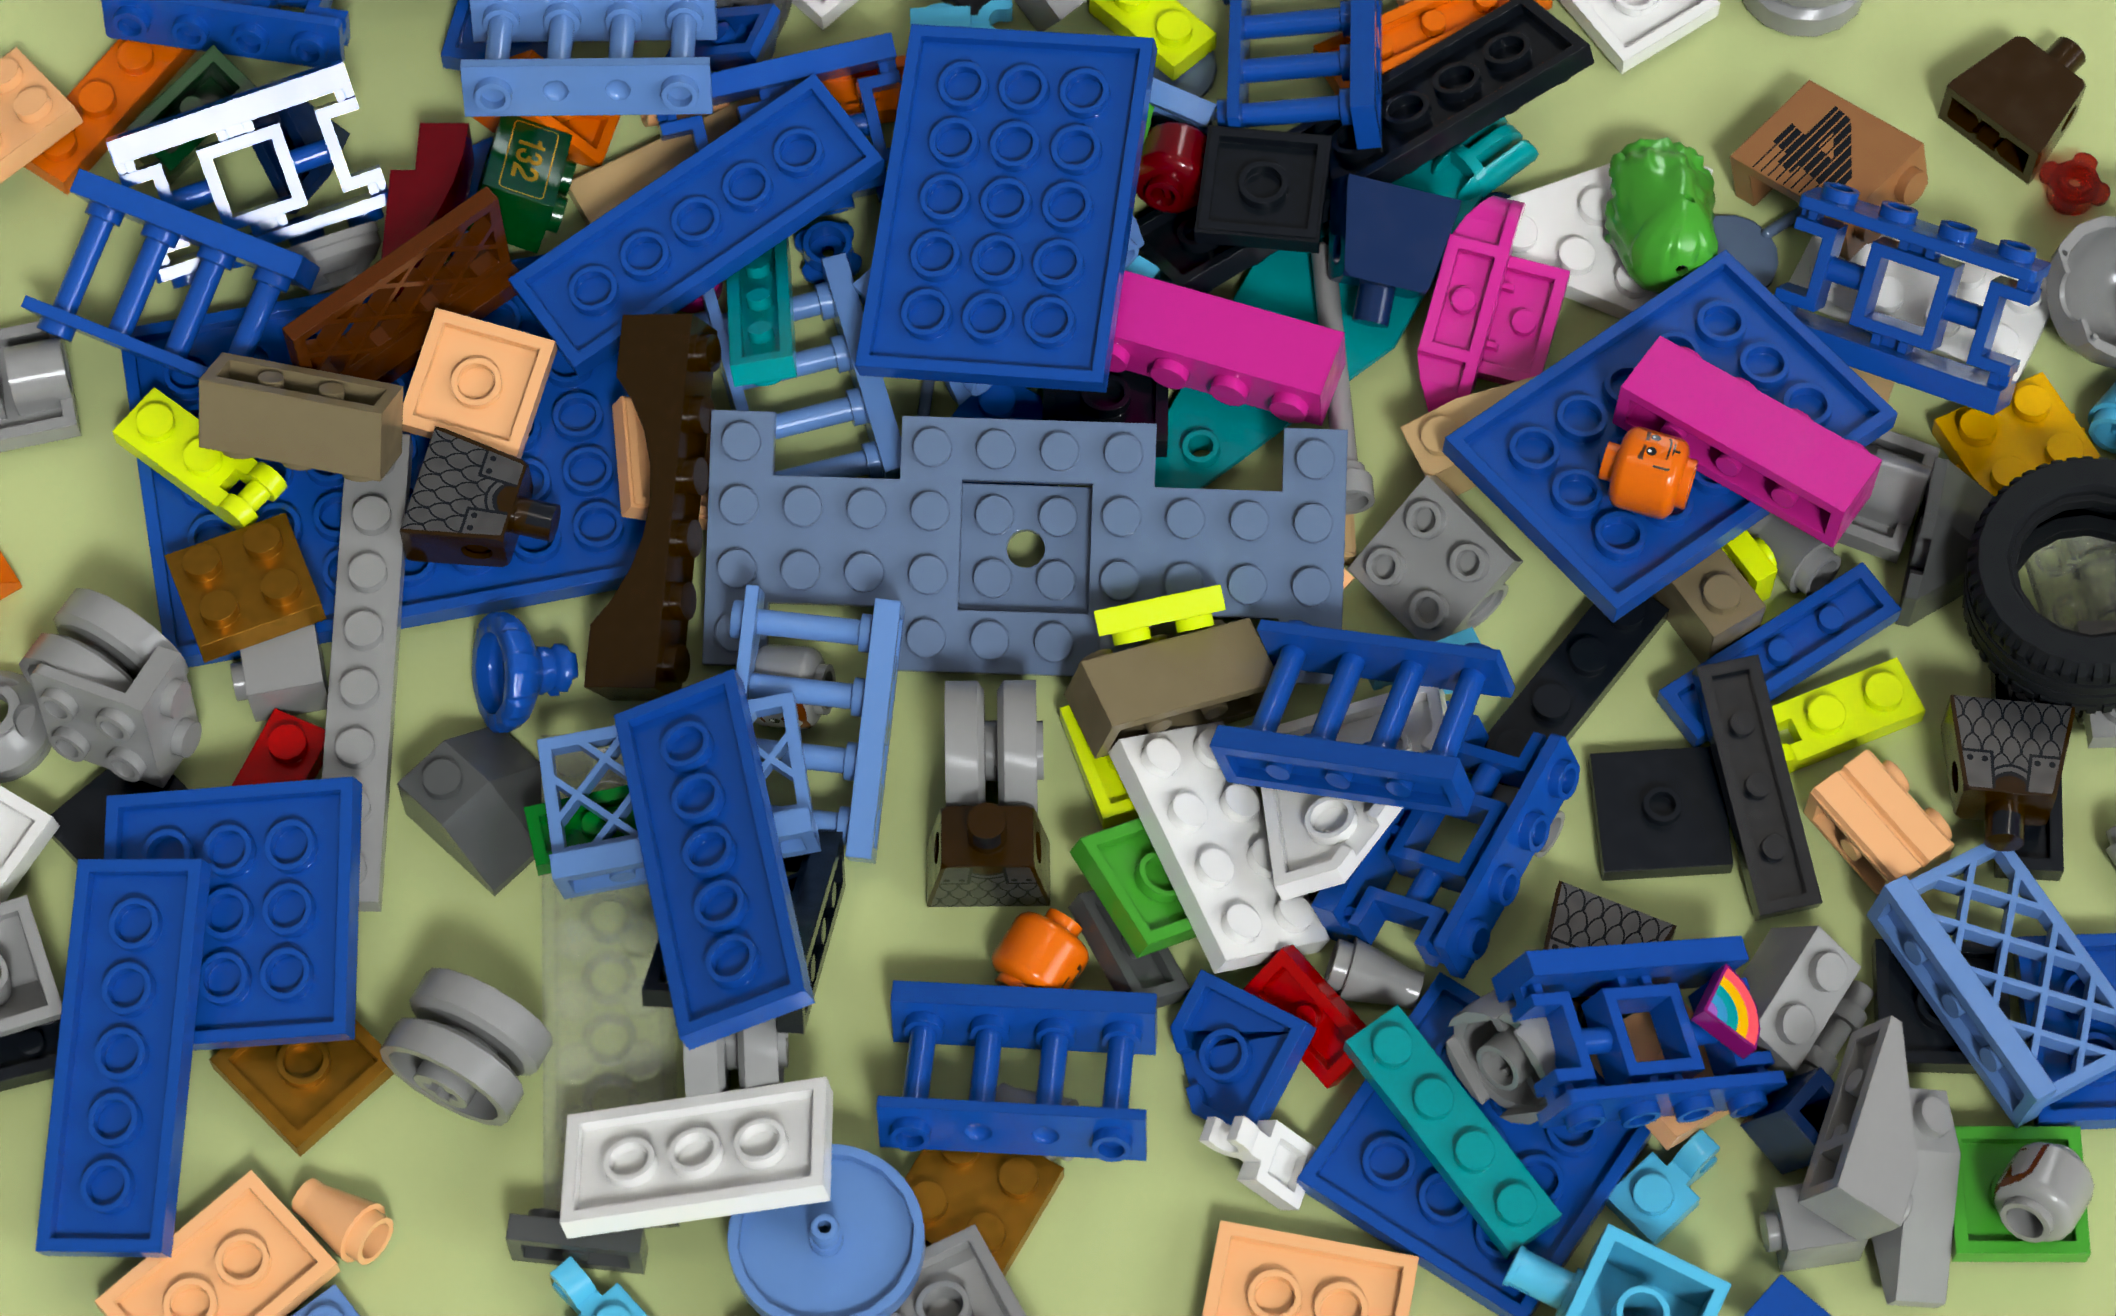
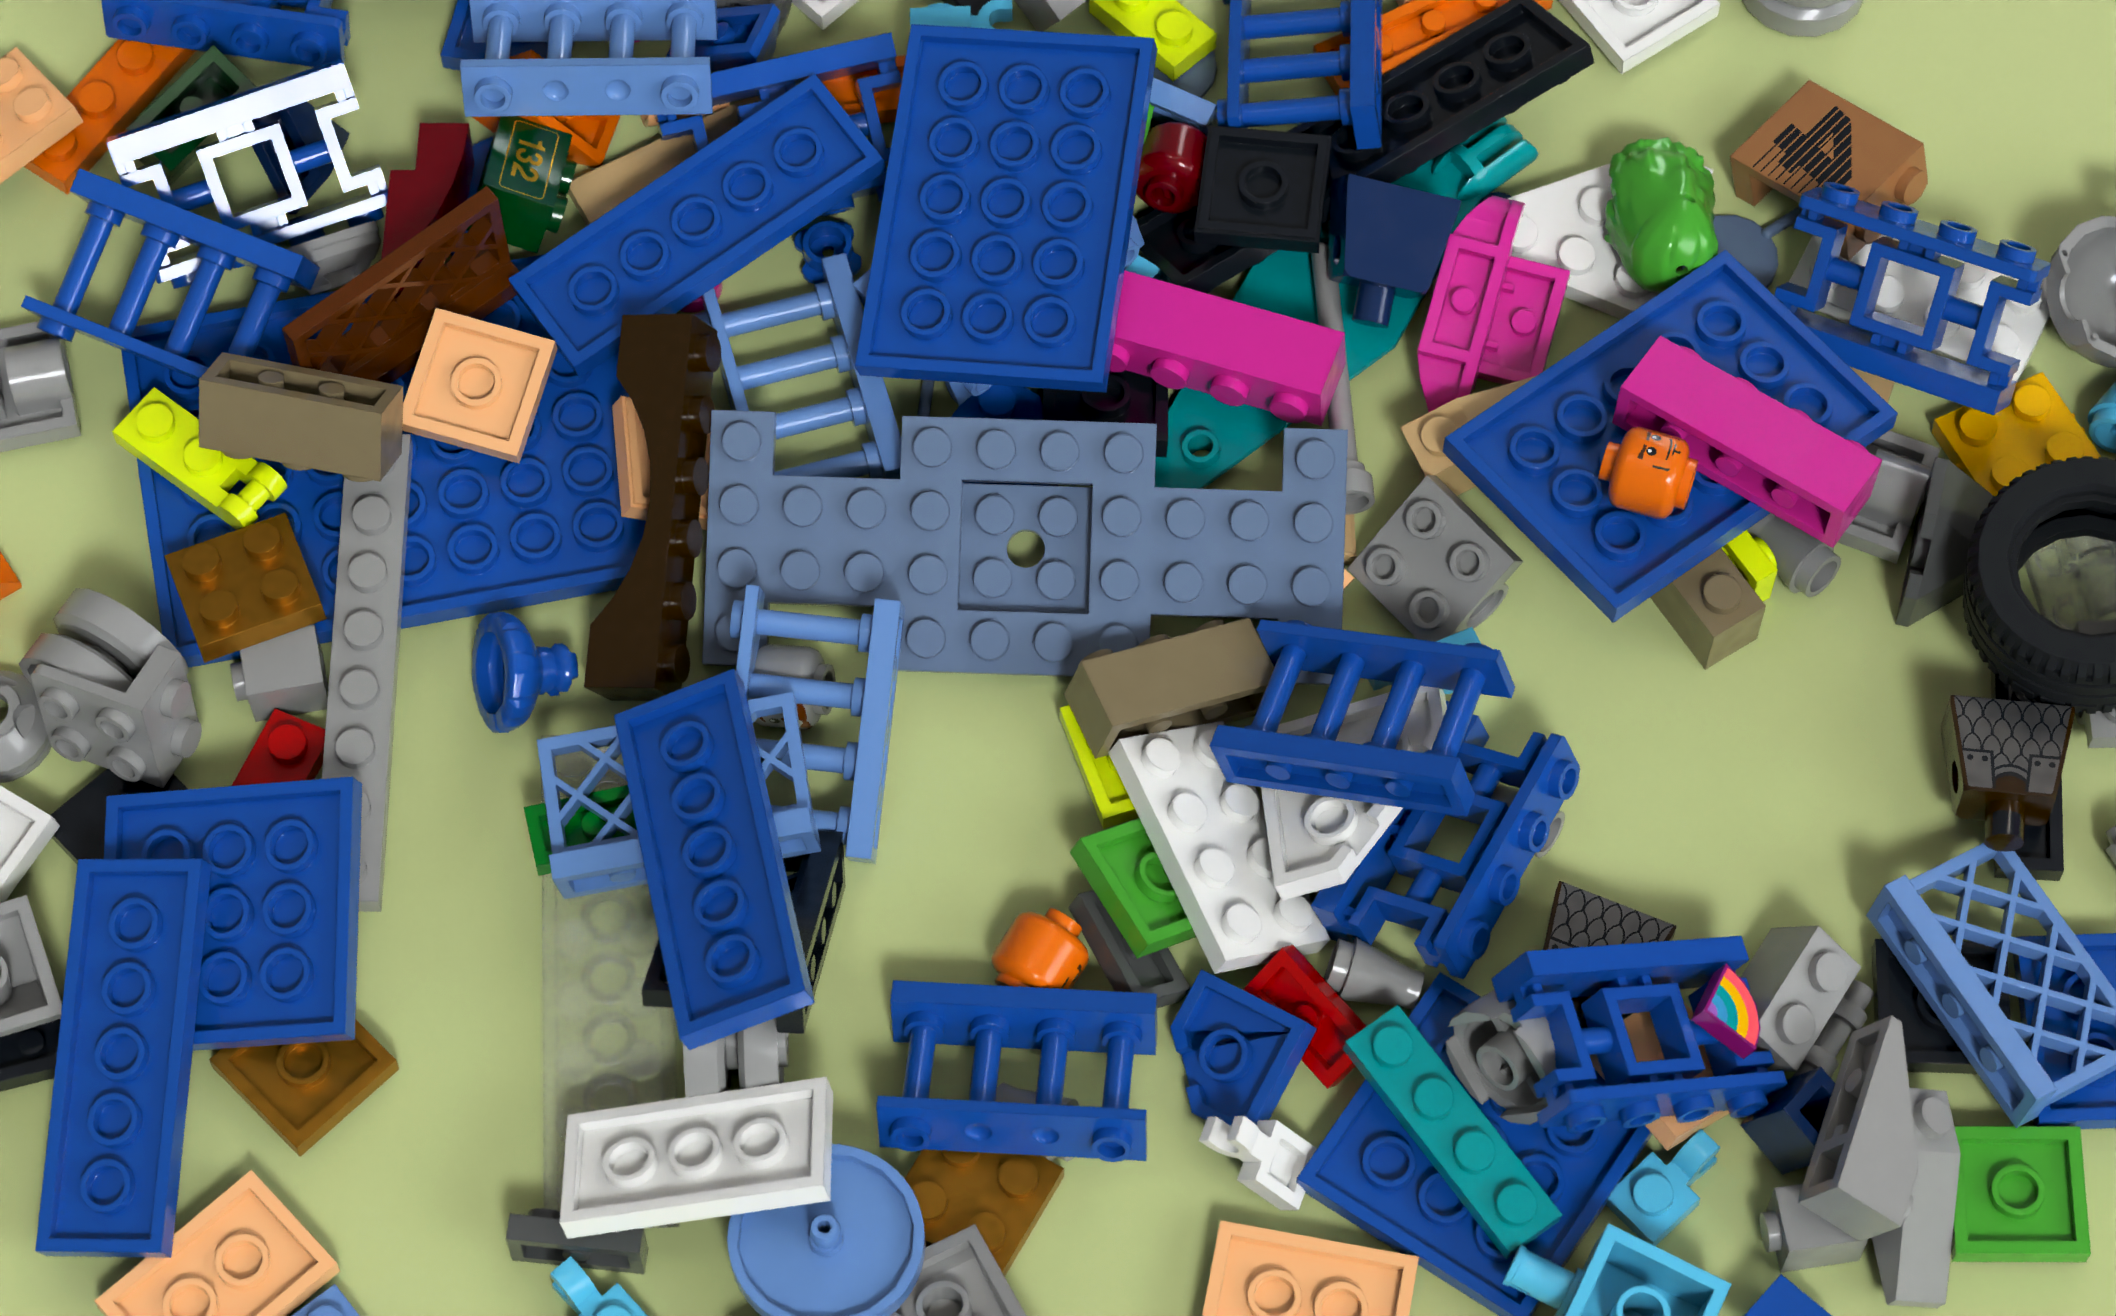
light nougat cone [291,1178,393,1265] -> none
light grey wheel [379,968,553,1126] -> none
dark grey slope [397,727,543,896] -> none
torso [400,426,561,567] -> none
teal plate [727,238,797,387] -> none
dark brown torso [927,802,1050,907] -> none
light grey wheel [944,680,1044,815] -> none
neon yellow plate [1093,584,1226,646] -> none
black plate [1484,597,1669,789] -> none
black plate [1588,746,1733,881] -> none
blue plate [1656,562,1902,747] -> none
black plate [1692,654,1823,921] -> none
neon yellow plate [1772,657,1926,773] -> none
light nougat brick [1803,749,1955,896] -> none
dark brown torso [1938,36,2086,185] -> none
light grey head [1993,1142,2094,1243] -> none
clear red plate [2039,152,2110,216] -> none

